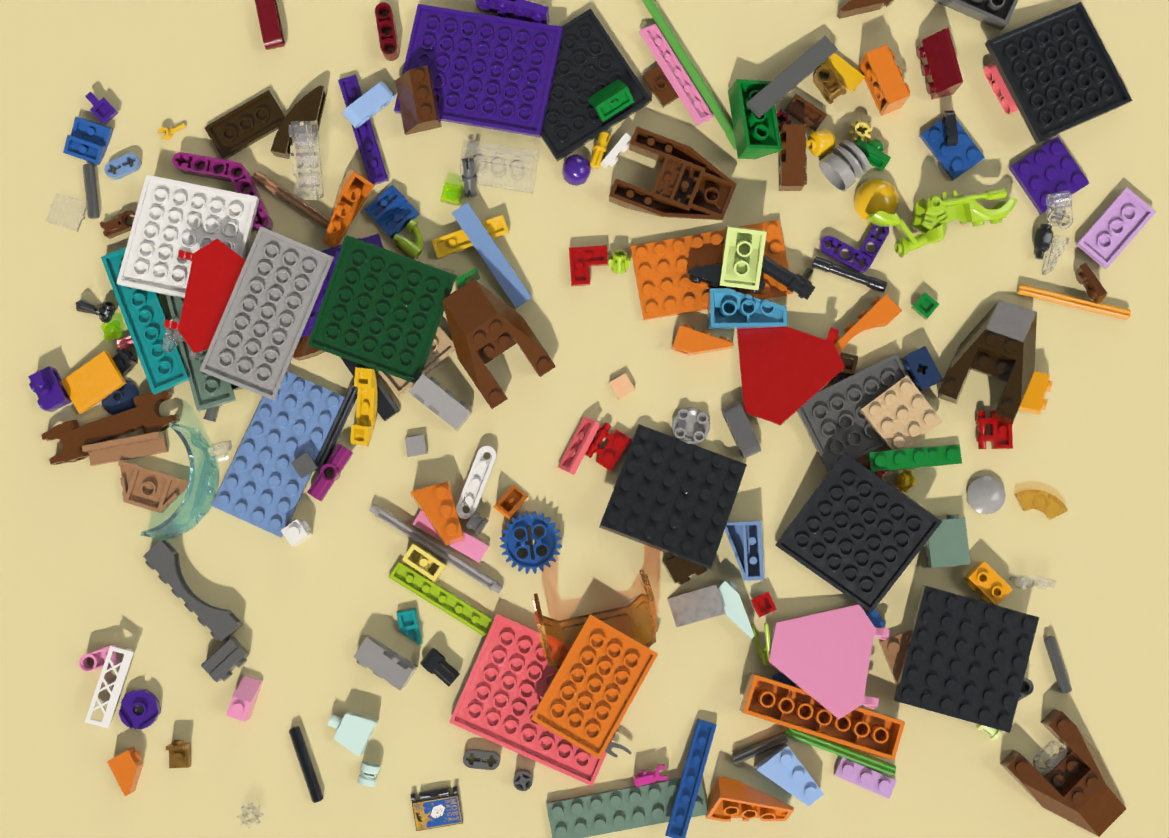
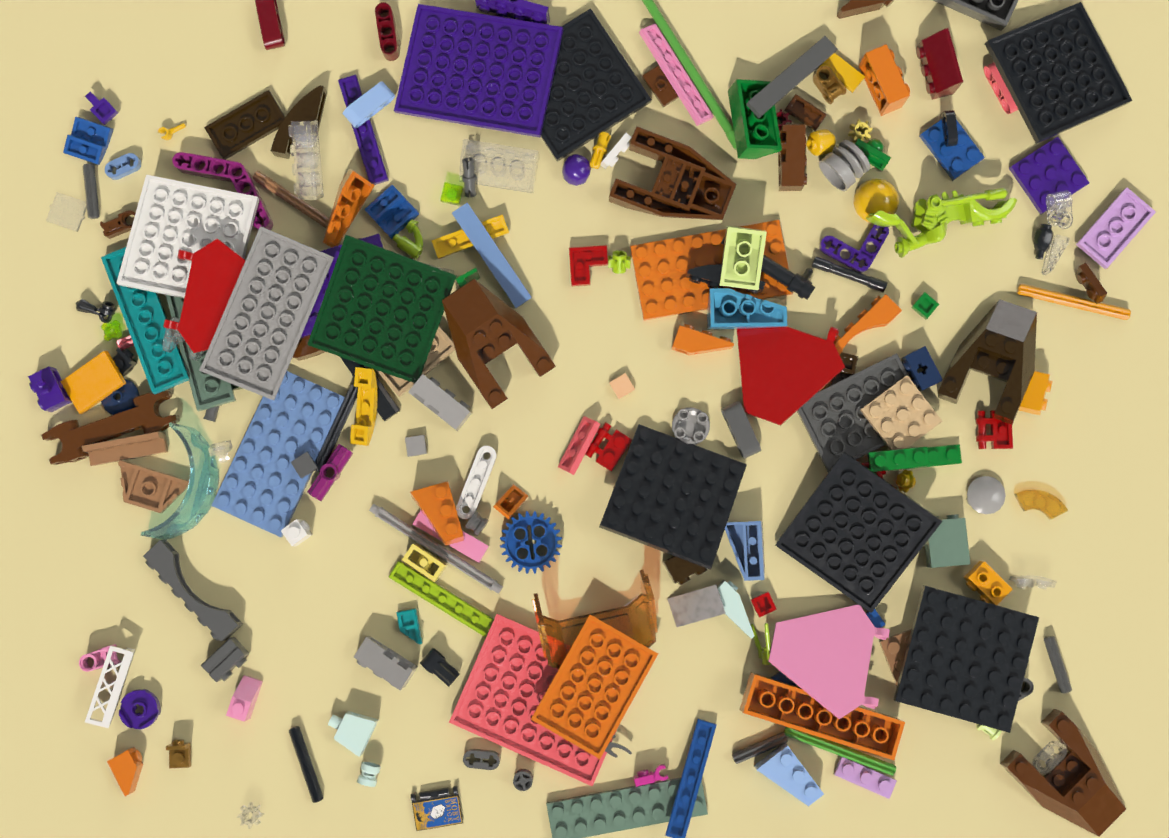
reddish brown slope [395,66,442,135] -> none
green panel [588,79,634,122] -> none
orange wedge [706,776,794,822] -> none

